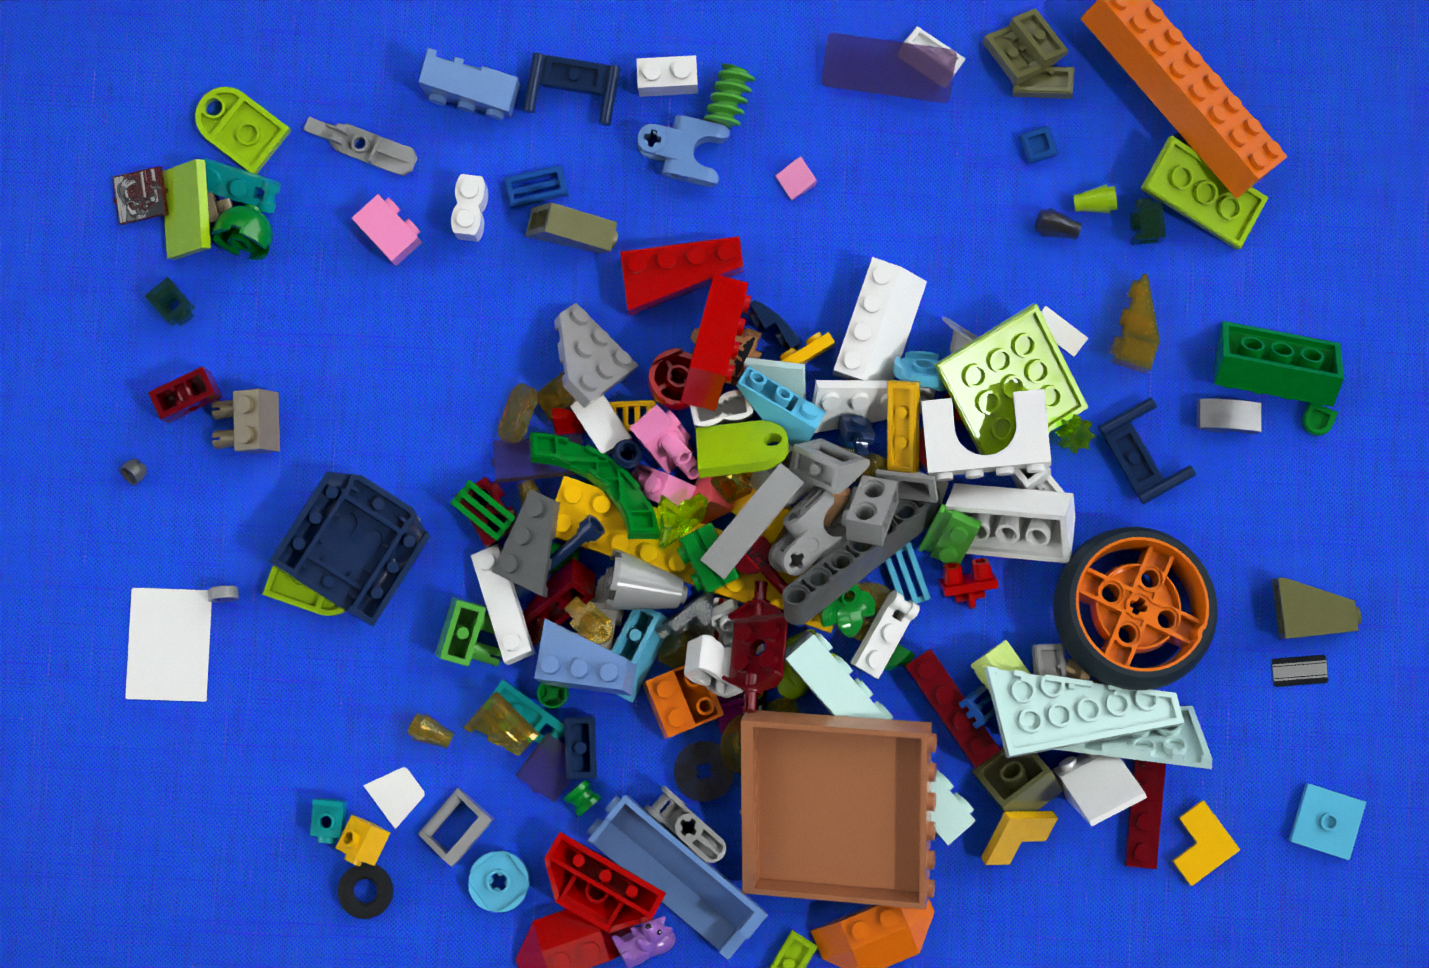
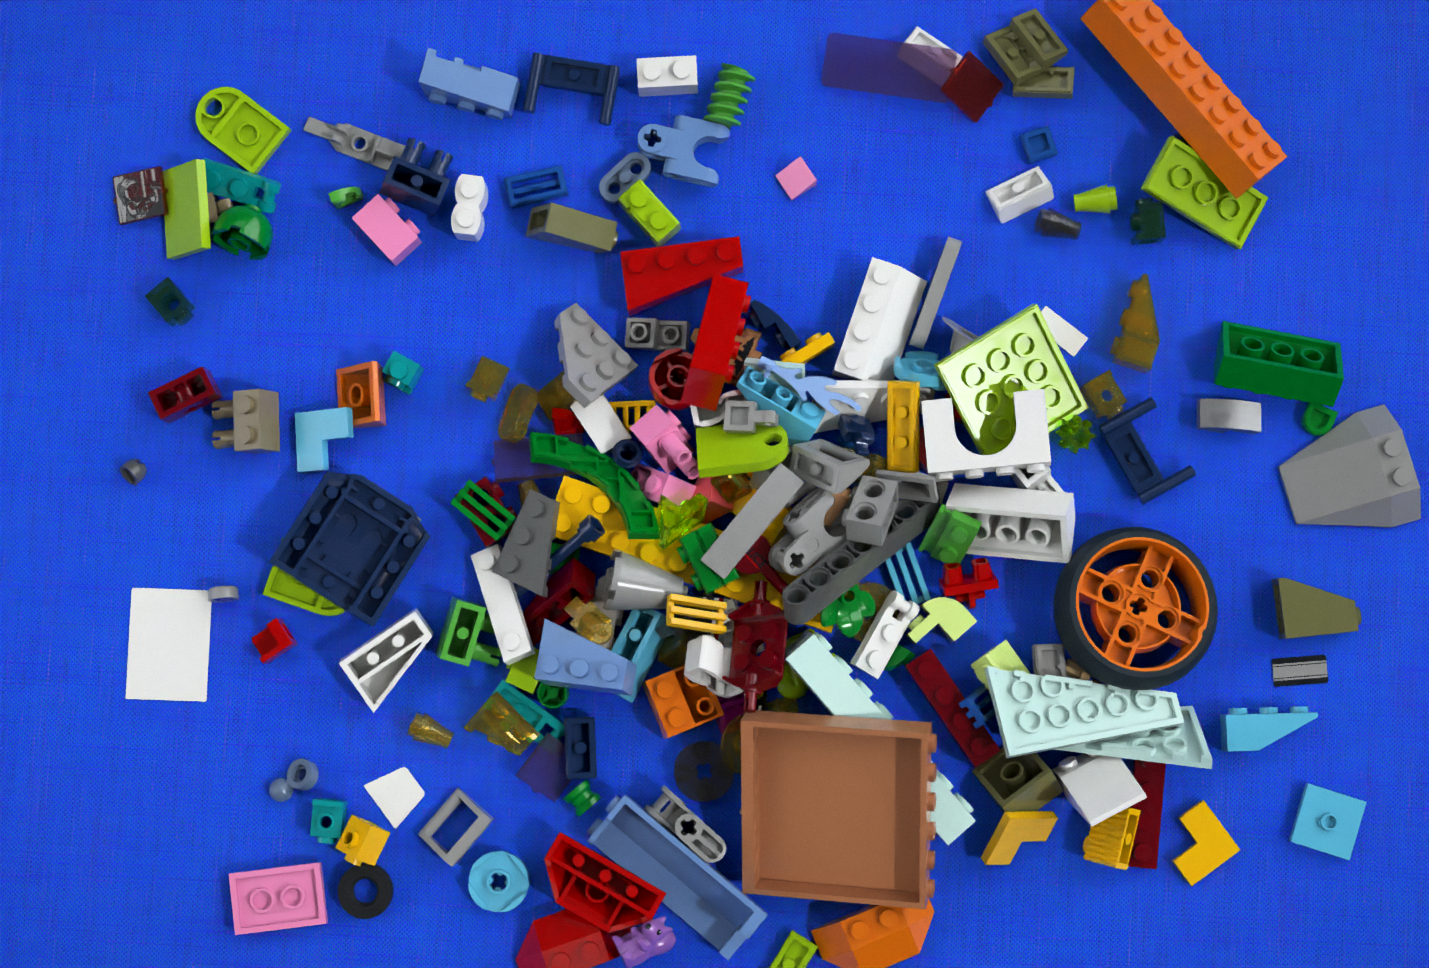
none -> bright pink plate [229,862,328,935]
none -> red panel [252,618,298,664]
none -> sand blue plate [269,758,319,802]
none -> medium azure tile [295,407,354,473]
none -> bright green tile [328,187,364,209]
none -> orange slope [336,361,386,428]
none -> white wedge [339,608,433,713]
none -> dark blue brick [380,138,453,217]
none -> teal brick [382,351,424,395]
none -> clear yellow bracket [465,356,510,403]
none -> lime brick [505,647,541,694]
none -> sand blue plate [599,152,651,204]
none -> lime brick [618,179,681,247]
none -> light grey slope [625,318,690,352]
none -> yellow tile [666,593,727,635]
none -> light grey plate [723,400,779,434]
none -> light blue piece [757,356,862,415]
none -> yellowish green brick [906,597,977,644]
none -> light grey beam [909,236,962,349]
none -> clear red piece [940,51,1004,123]
none -> white slope [985,166,1054,223]
none -> clear yellow brick [1080,370,1127,420]
none -> yellow brick [1083,807,1141,870]
none -> medium azure slope [1220,706,1318,752]
none -> light grey wedge [1278,404,1421,528]

